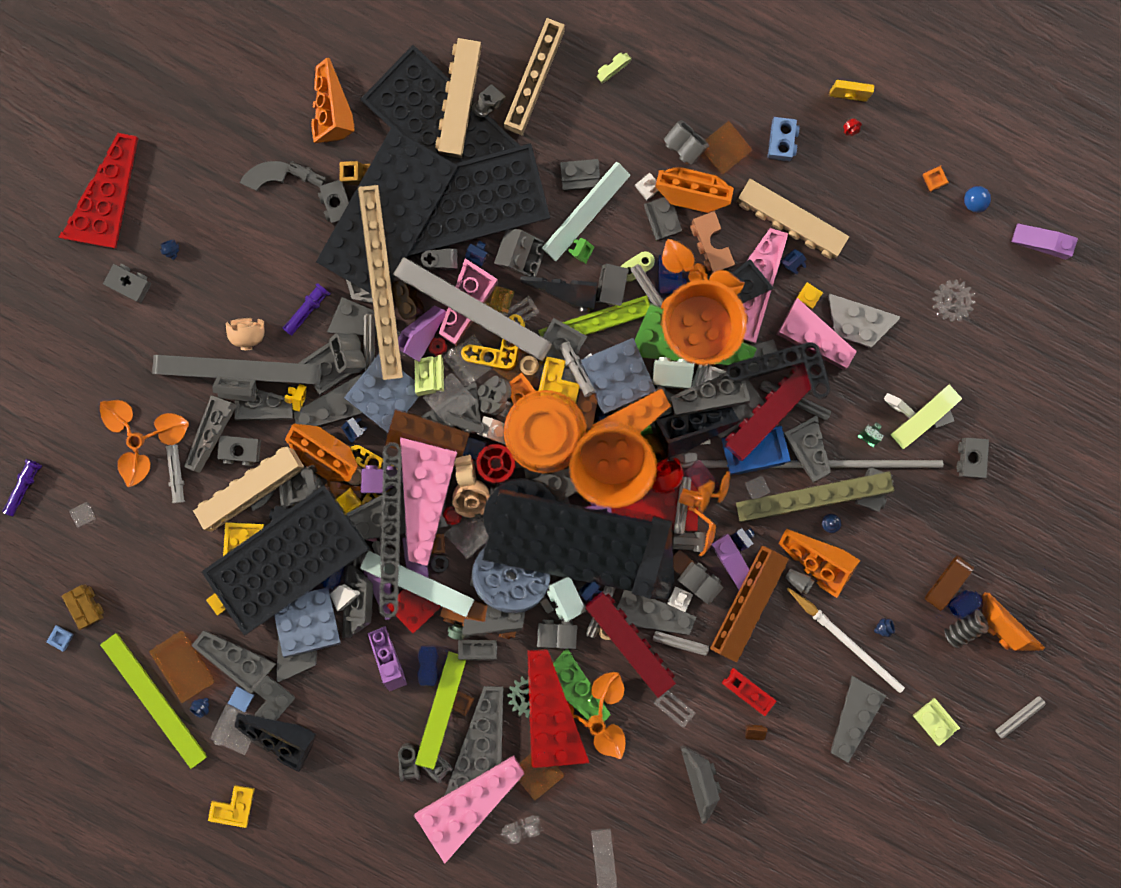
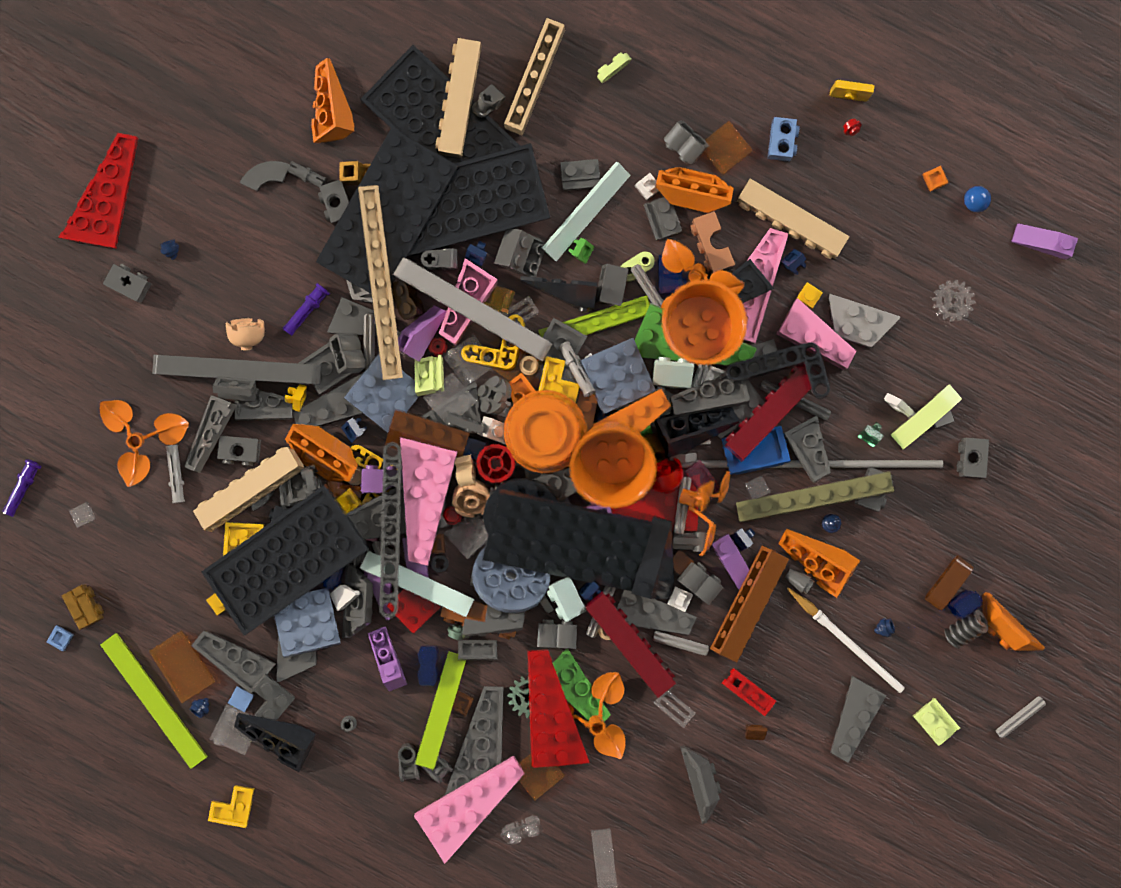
none -> dark grey pin [341,715,357,732]

